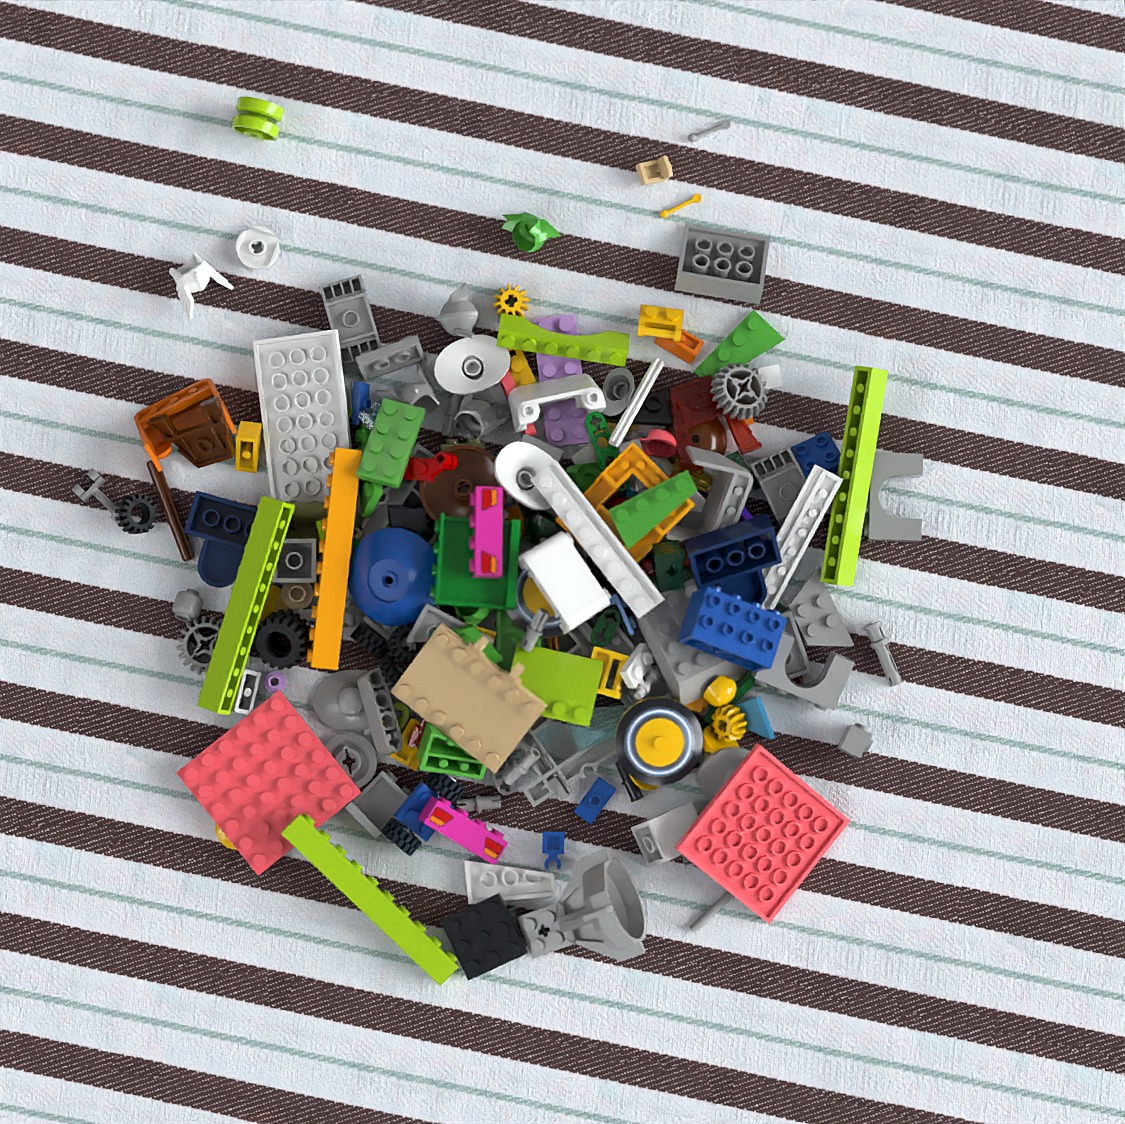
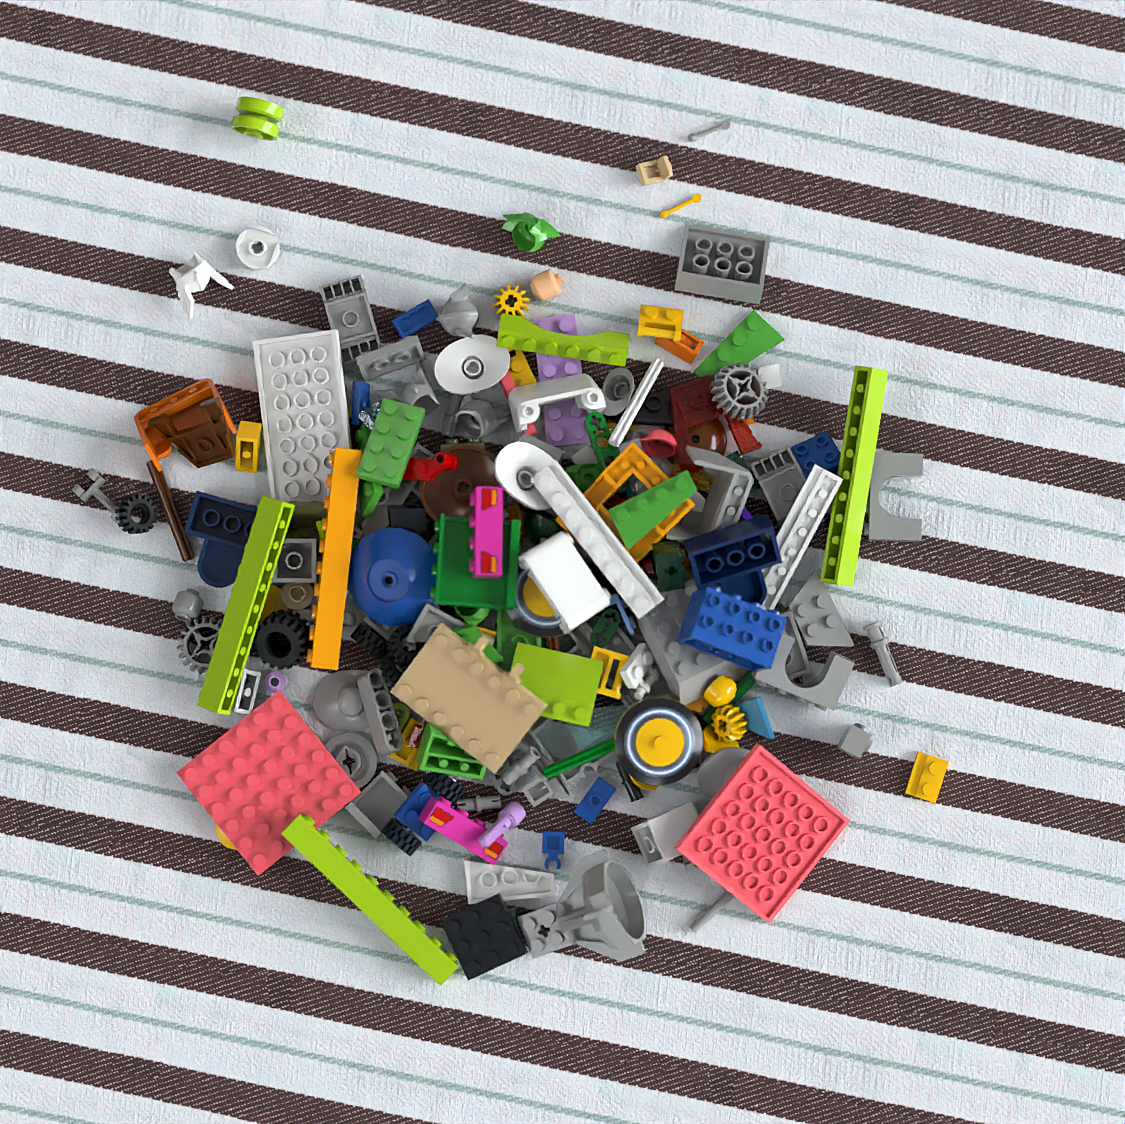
light grey axle [519,608,550,652] -> none
none -> blue plate [391,299,438,339]
none -> lavender piece [478,802,526,847]
none -> light nougat head [530,269,564,301]
none -> green axle [543,738,615,778]
none -> yellow plate [905,752,949,803]

